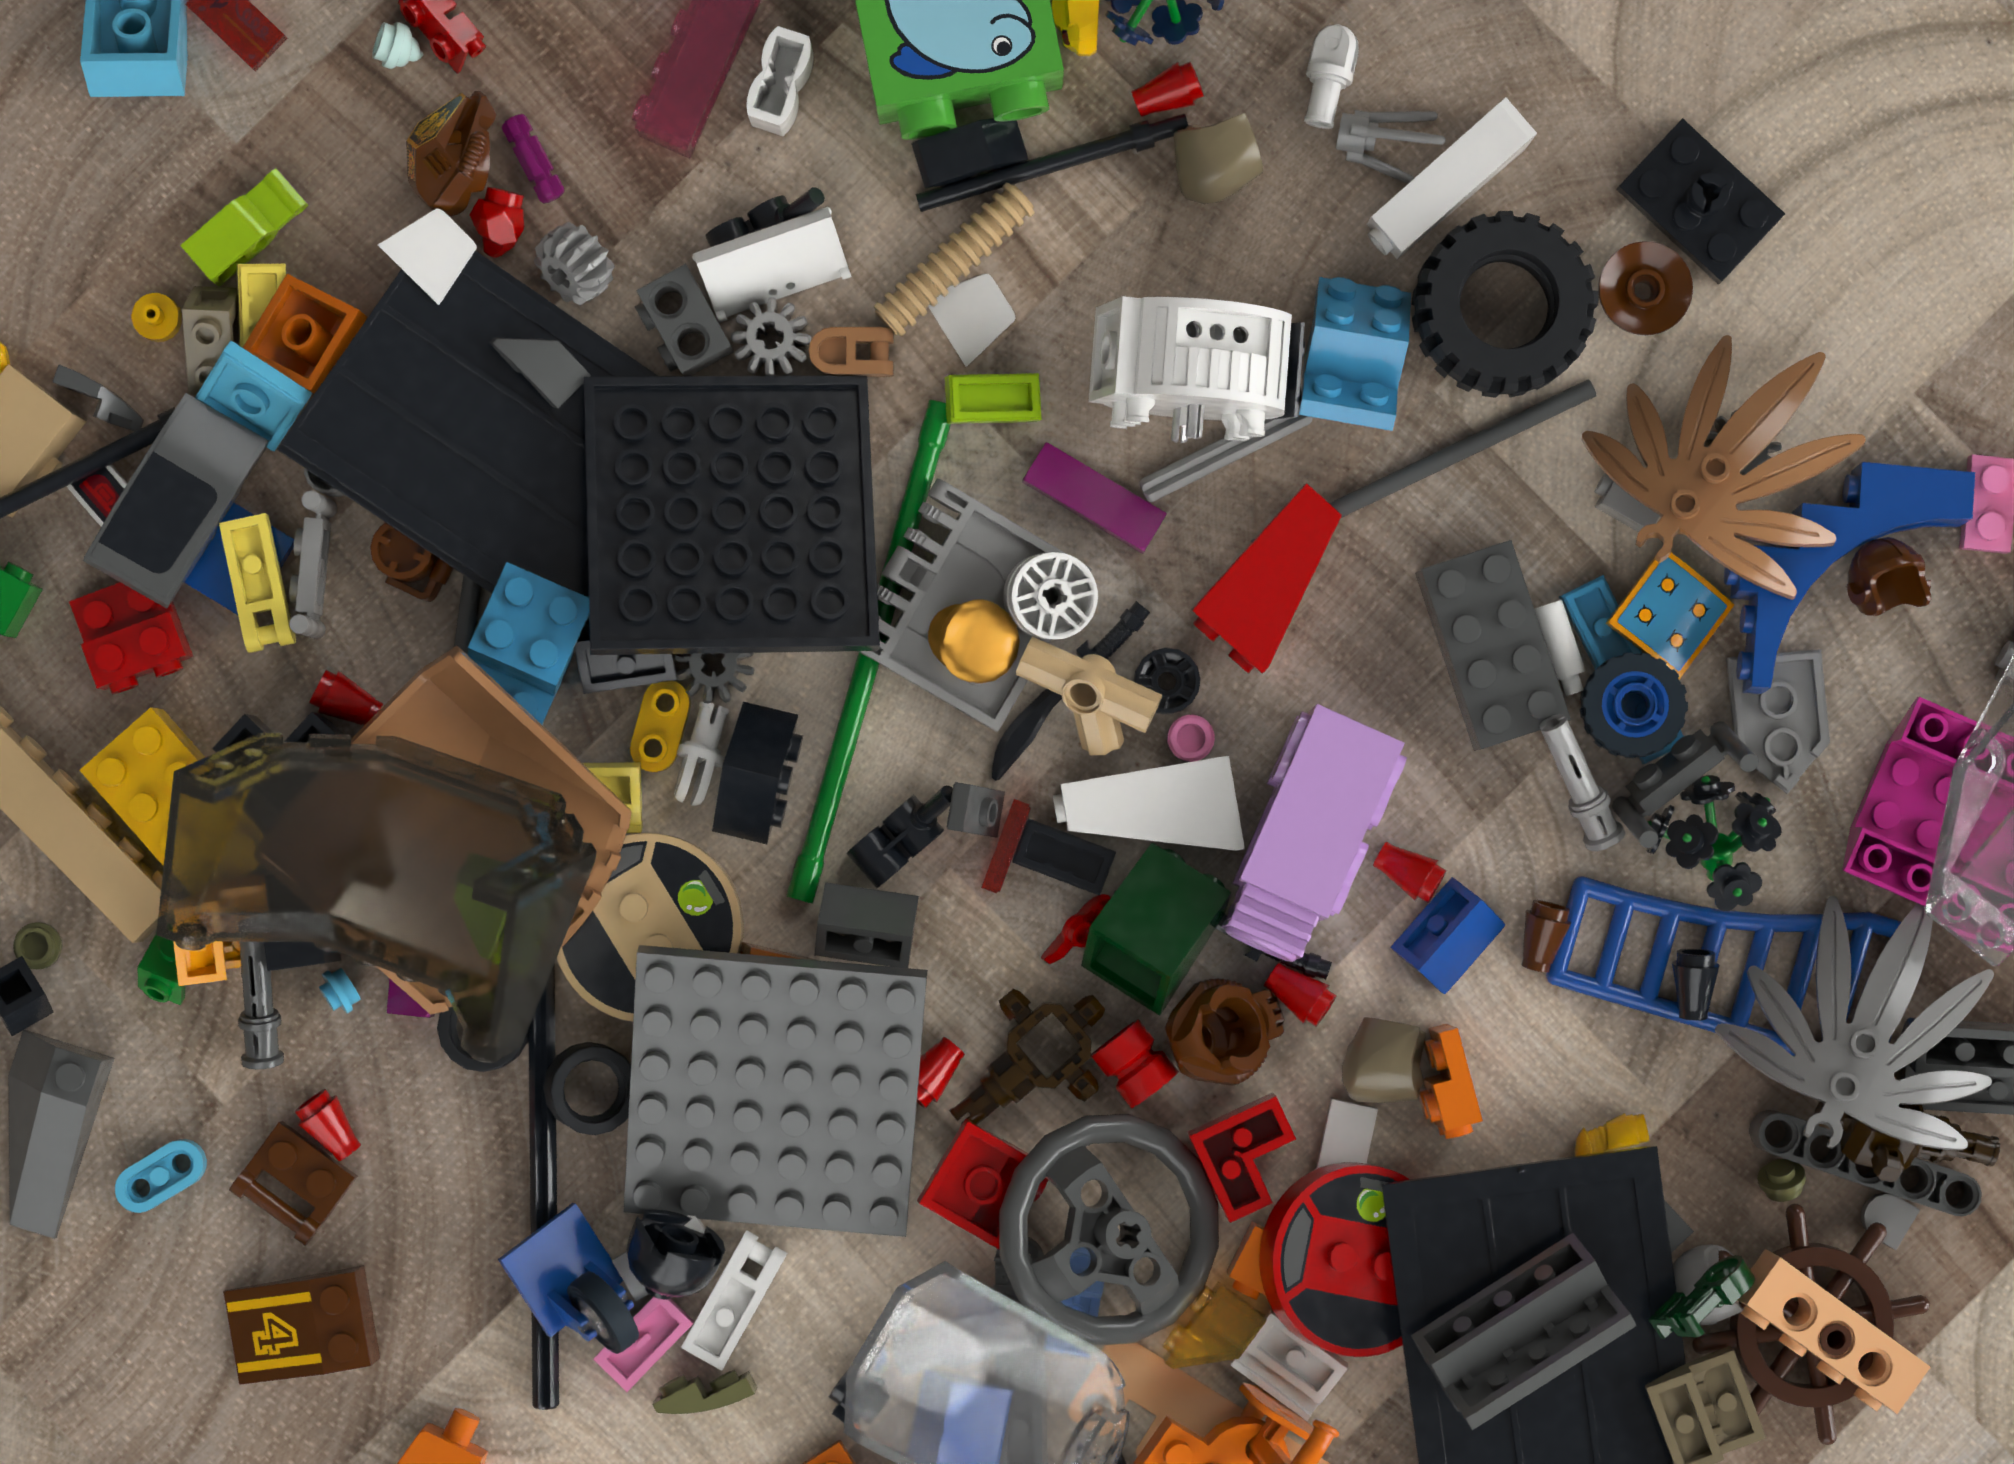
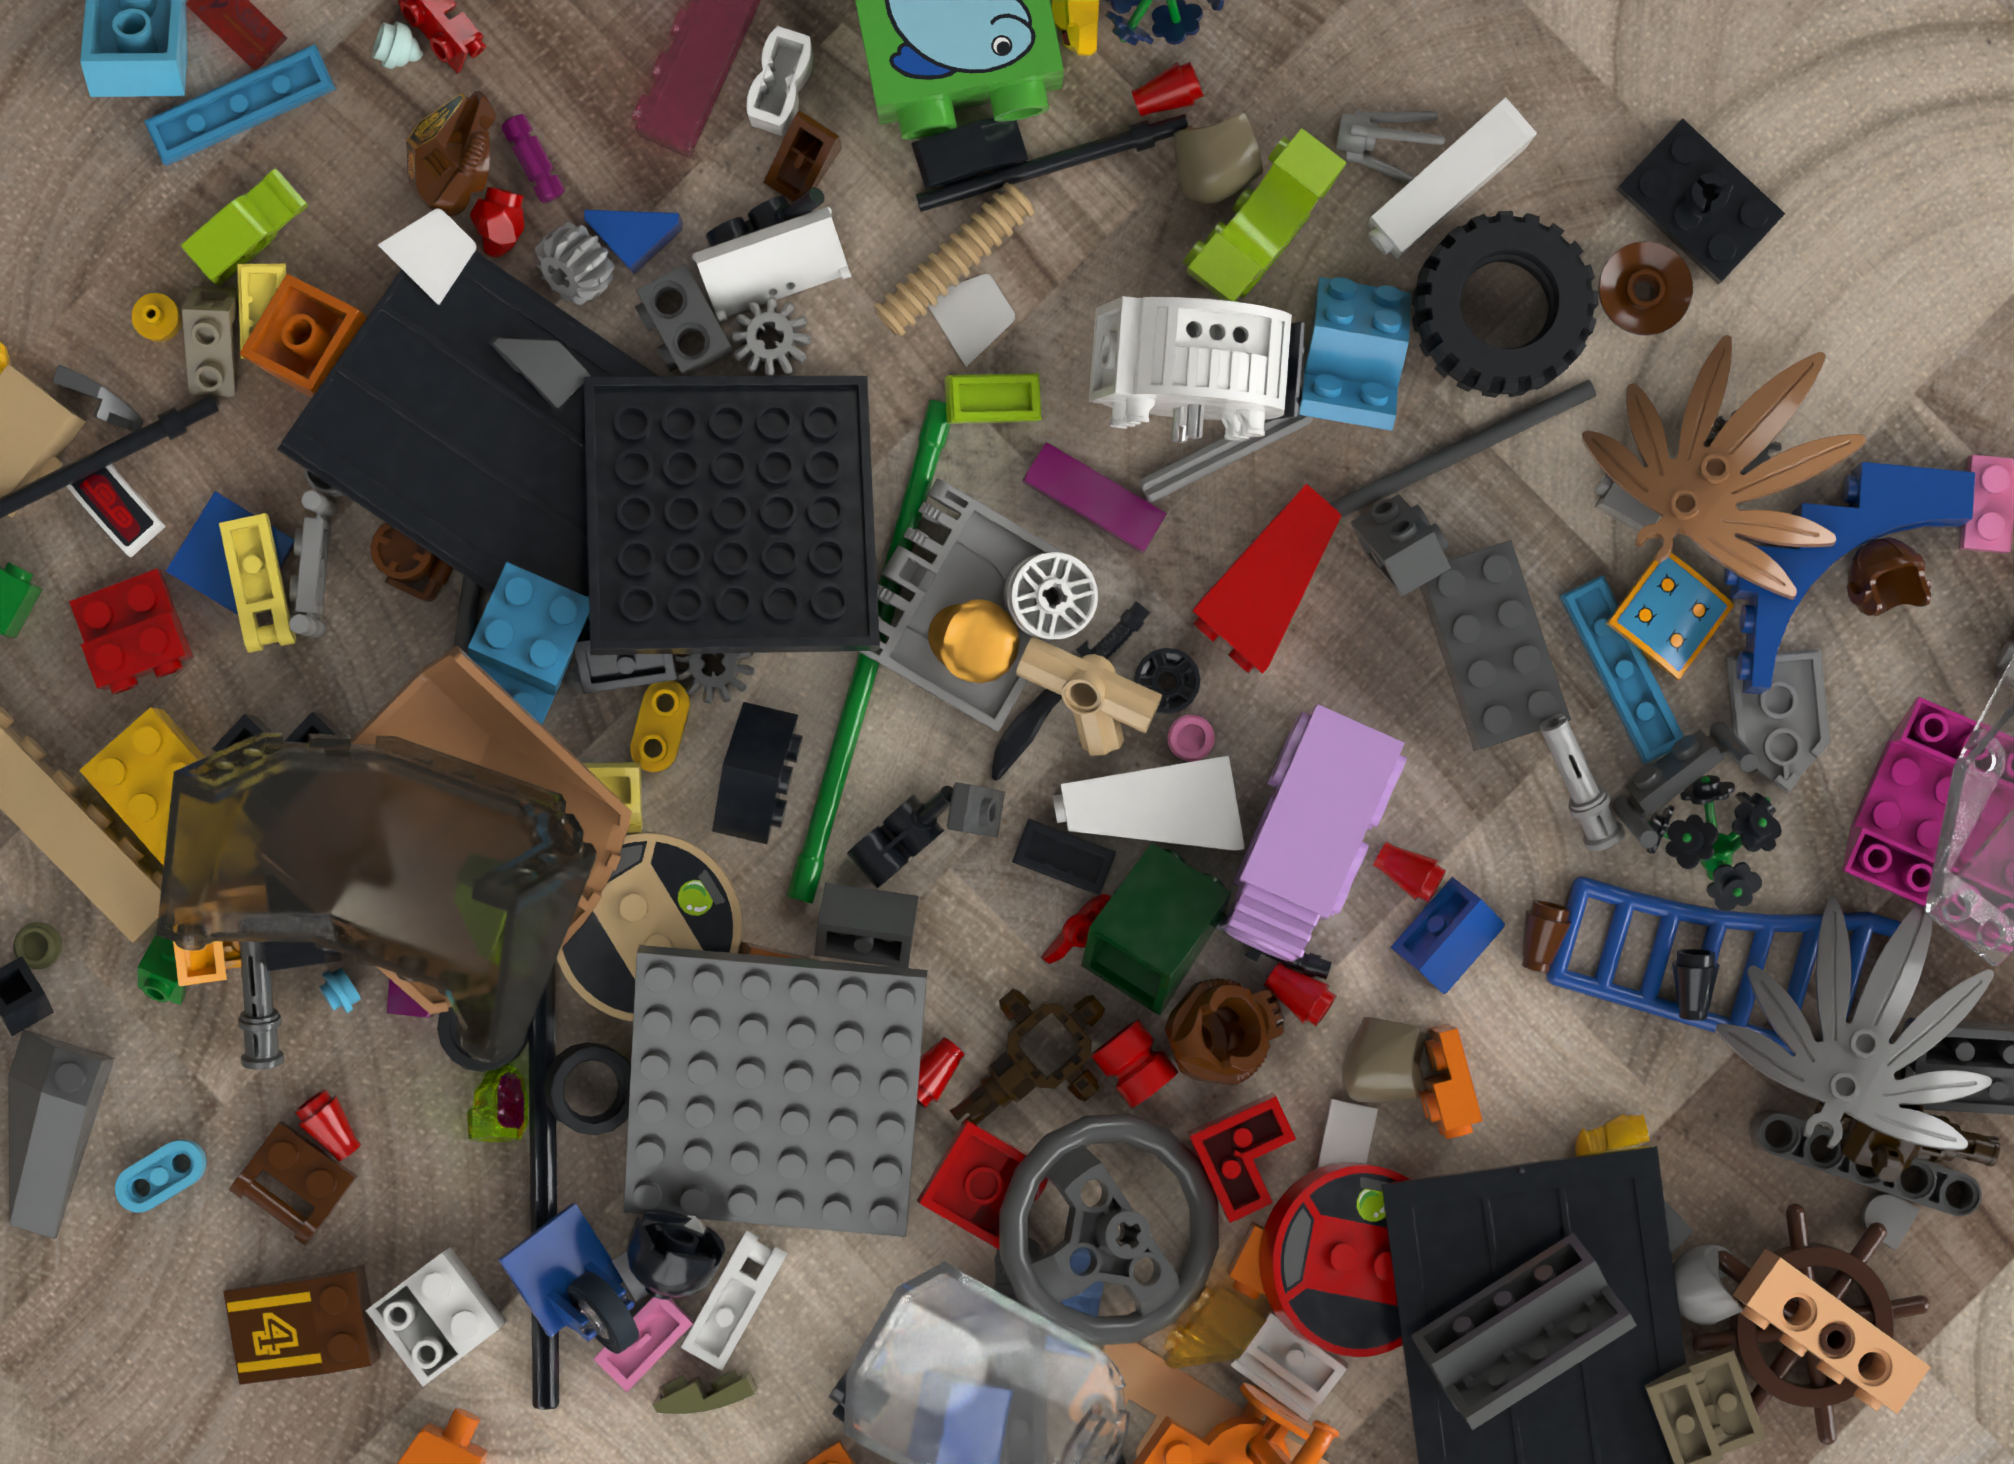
slope [83,393,269,608] -> none
medium azure plate [195,340,312,452] -> none
red cone [309,670,383,725] -> none
white arm [674,702,729,806] -> none
medium nougat plate [809,327,894,377] -> none
clear red tile [981,799,1031,893] -> none
white arm [1304,24,1359,129] -> none
white cylinder [1534,600,1586,696] -> none
black wheel [1579,652,1688,758] -> none
dark green piece [1648,1255,1755,1339] -> none
olive plate [1757,1159,1806,1202] -> none
none -> dark azure tile [144,44,337,166]
none -> white slope [365,1247,507,1387]
none -> clear neon green rock [467,1064,528,1143]
none -> blue slope [584,210,683,275]
none -> reddish brown slope [763,110,842,202]
none -> lime brick [1182,128,1347,302]
none -> dark grey brick [1350,494,1451,597]

